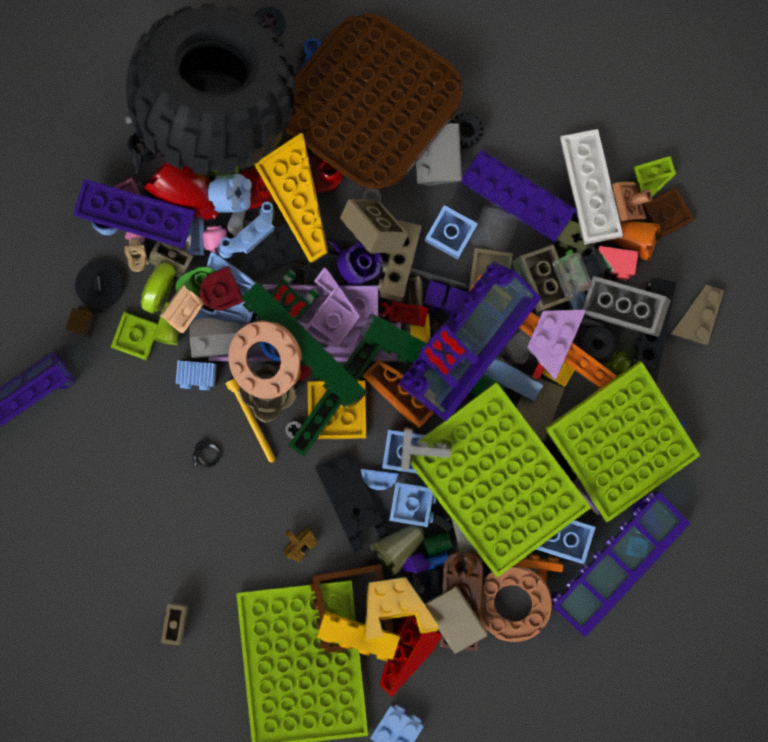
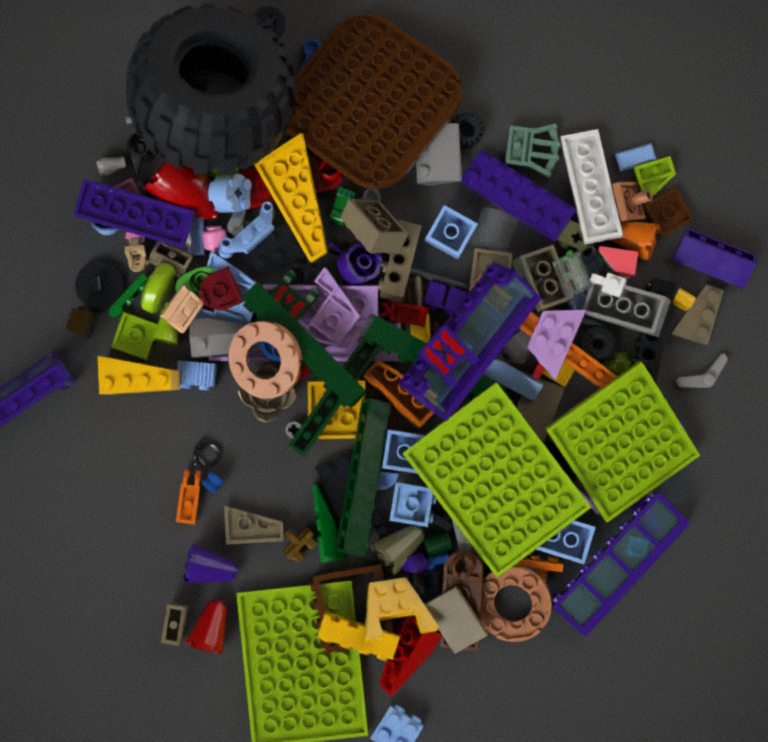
yellow piece [225,379,276,462] -> none
light grey bracket [401,428,451,470] -> none
none -> white cone [96,156,126,176]
none -> yellow wedge [98,356,180,395]
none -> green hinge [109,274,149,318]
none -> orange hinge [176,469,201,525]
none -> dark purple cone [183,544,238,583]
none -> red cone [185,599,227,655]
none -> blue wheel [201,471,225,494]
none -> dark tan wing [224,506,284,544]
none -> green wedge [312,484,346,563]
none -> green leg [329,187,356,227]
none -> dark green brick [335,399,391,557]
none -> sand green plate [505,124,561,178]
none -> white plate [590,273,627,298]
none -> light blue tile [615,143,656,172]
none -> yellow brick [672,288,696,311]
none -> dark purple brick [673,227,757,289]
none -> light grey piece [676,353,728,388]

